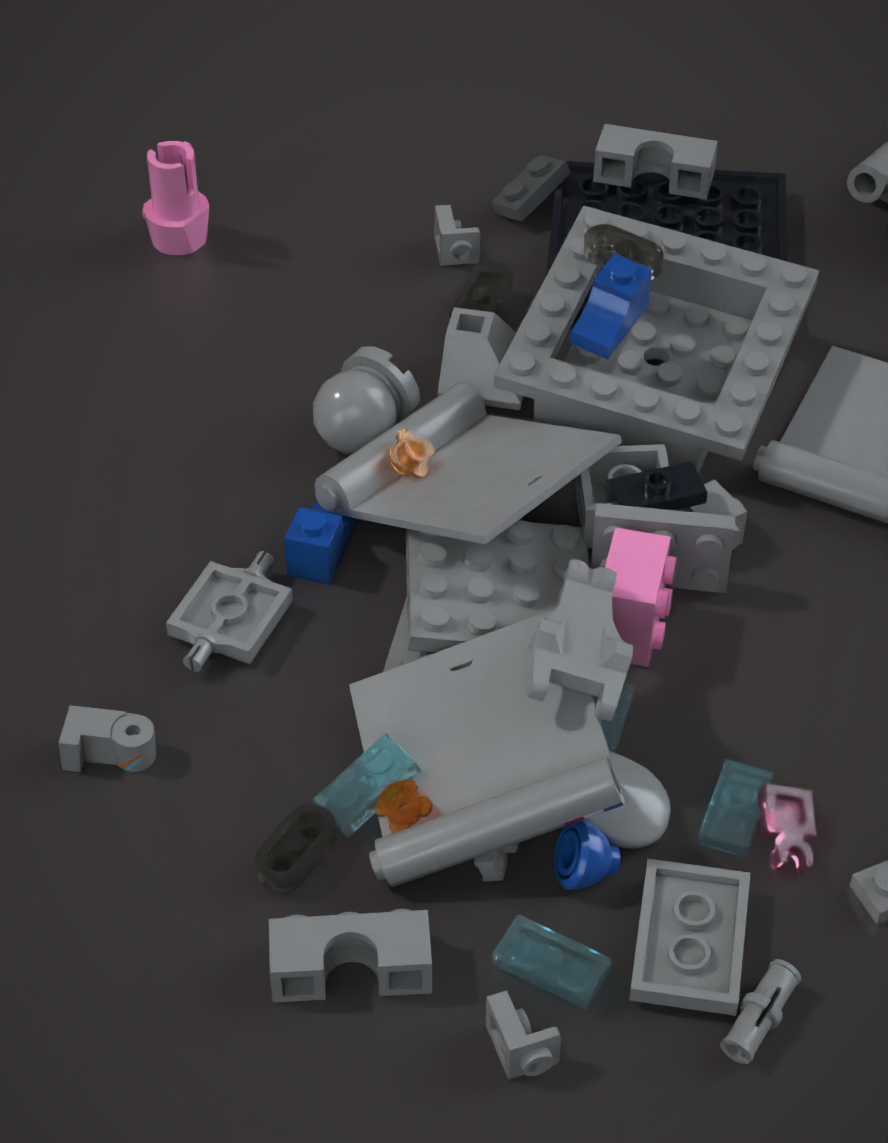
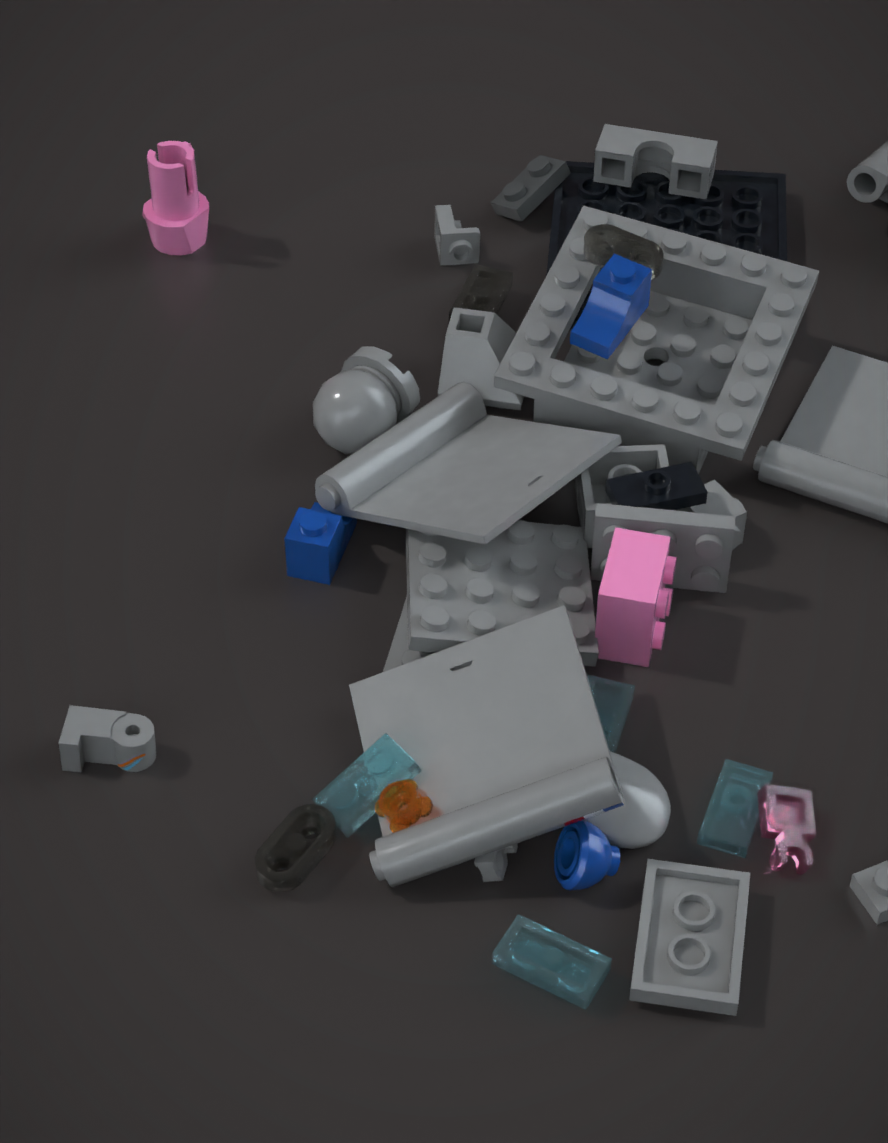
light grey plate [166,551,293,672] -> none
light grey arch [269,909,432,1003] -> none
clear orange plate [389,428,435,478] -> none
light grey bracket [486,990,561,1080] -> none
light grey animal [526,559,633,721] -> none
light grey pin [720,959,801,1064] -> none

